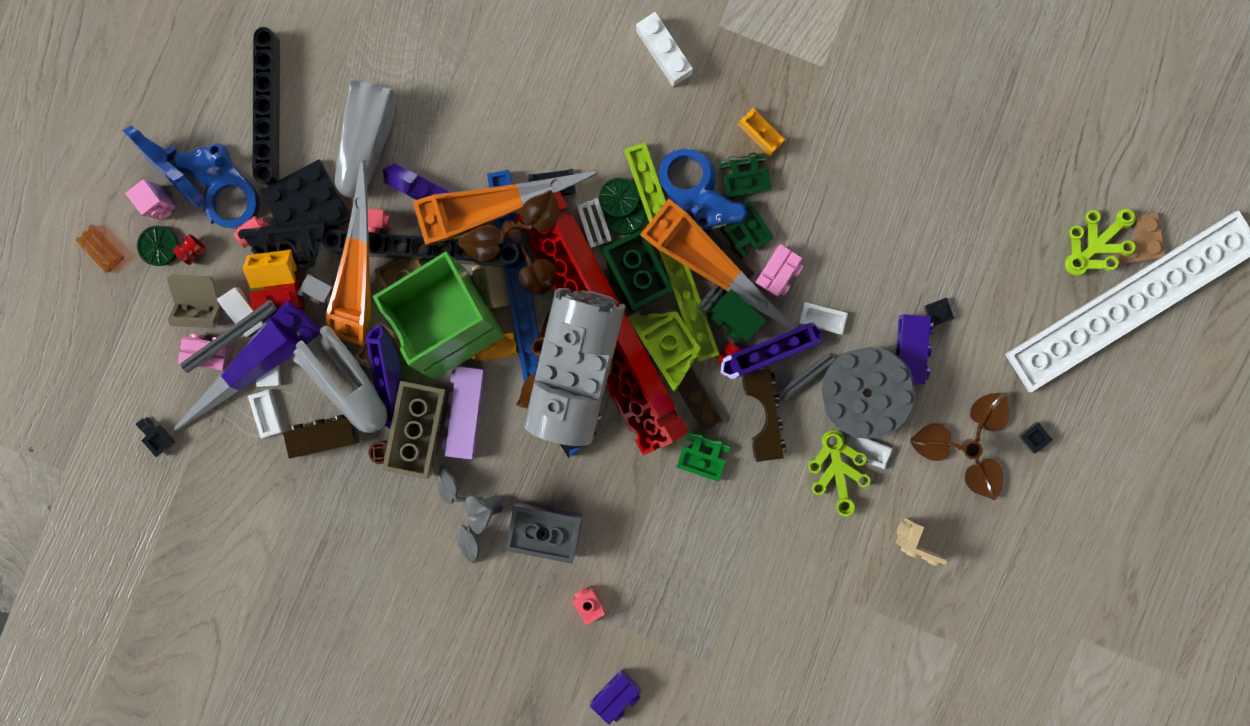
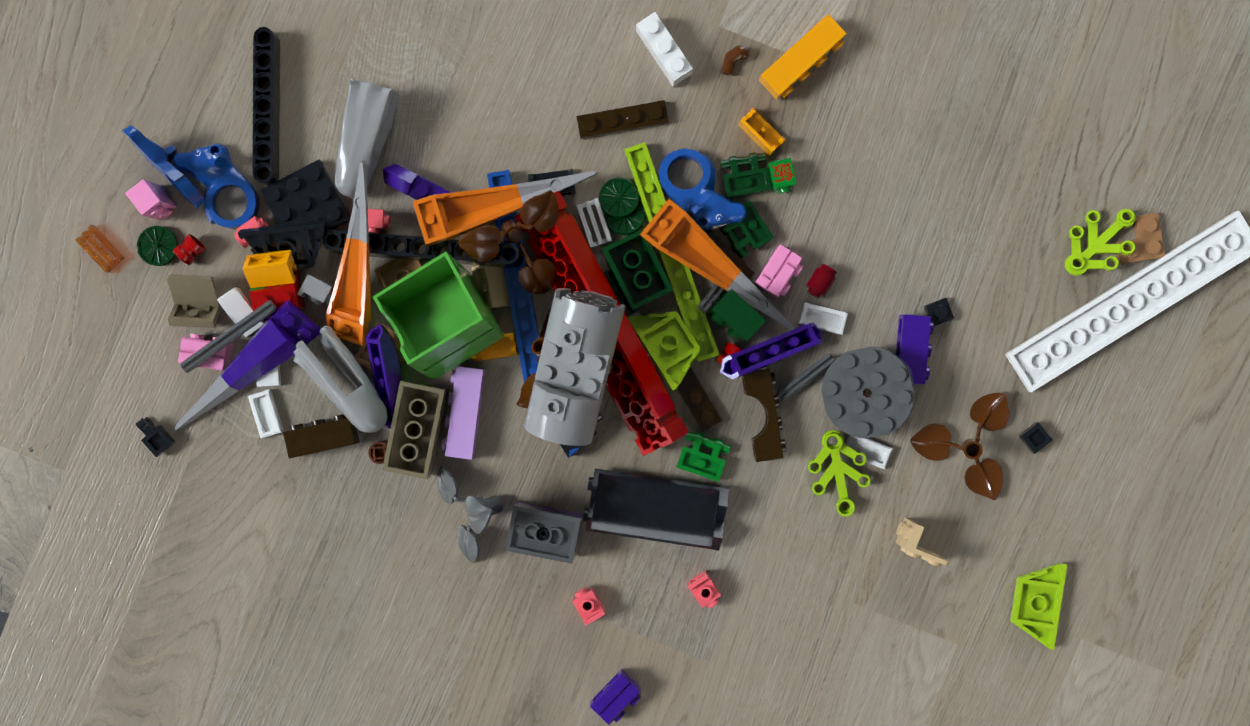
none -> dark brown plate [576,100,669,140]
none -> black cylinder [583,469,729,551]
none -> coral brick [687,570,721,608]
none -> reddish brown arm [721,45,749,76]
none -> light orange brick [759,14,847,100]
none -> green brick [766,158,796,194]
none -> dark red brick [806,264,837,299]
none -> lime wing [1010,563,1067,650]

